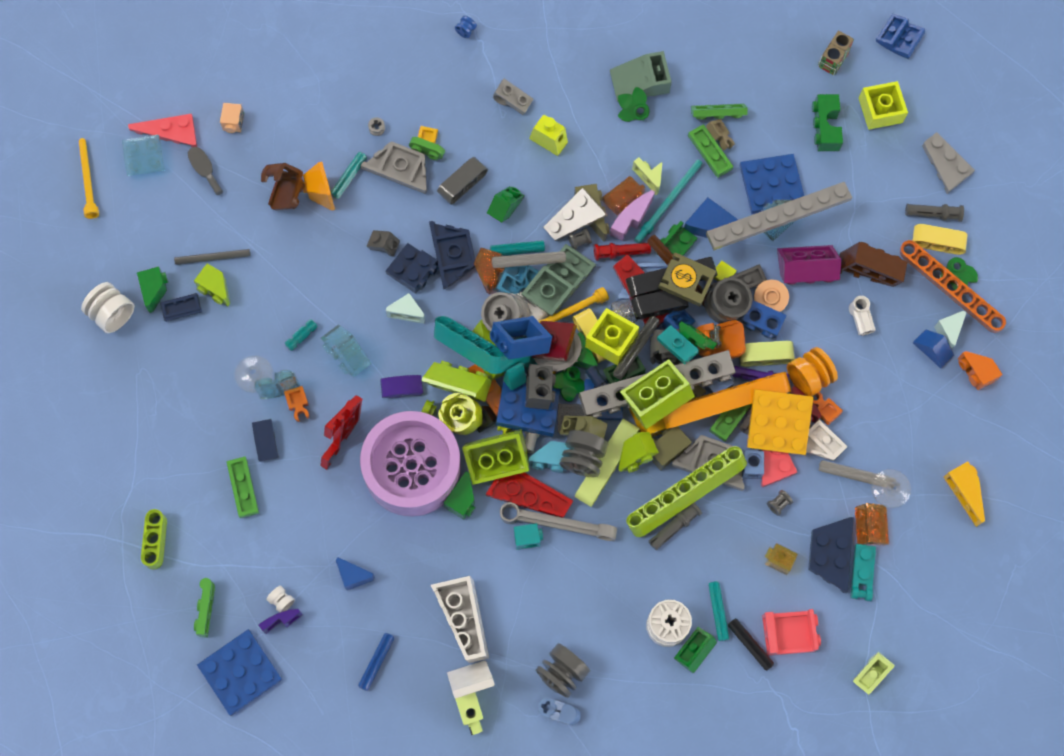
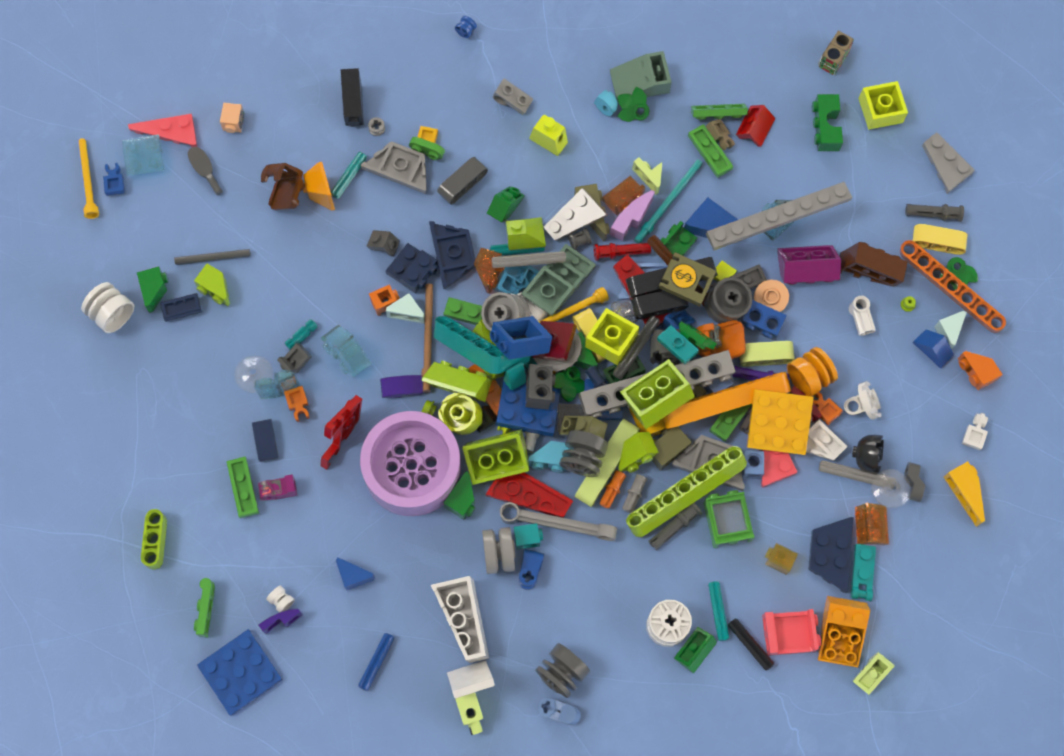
blue plate [739,154,804,214] -> none
dark grey bush [767,490,793,516] -> none
blue slope [876,13,925,59] -> none
none -> blue plate [103,163,125,196]
none -> magenta leg [258,474,298,501]
none -> dark grey bracket [277,343,312,373]
none -> black slope [340,68,364,127]
none -> orange brick [369,284,400,316]
none -> medium nougat bar [421,284,433,393]
none -> bright green plate [443,297,482,325]
none -> light grey wheel [482,527,516,574]
none -> lime slope [505,217,546,250]
none -> blue piece [519,549,544,590]
none -> medium azure piece [594,90,618,116]
none -> orange axle [600,470,626,508]
none -> light grey axle [622,474,648,513]
none -> window [703,490,755,548]
none -> red panel [736,105,775,147]
none -> light orange slope [818,596,870,668]
none -> white tile [844,381,881,420]
none -> black cylinder [852,435,884,474]
none -> lime piece [900,296,916,312]
none -> dark grey piece [903,462,925,502]
none -> white plate [961,413,988,450]

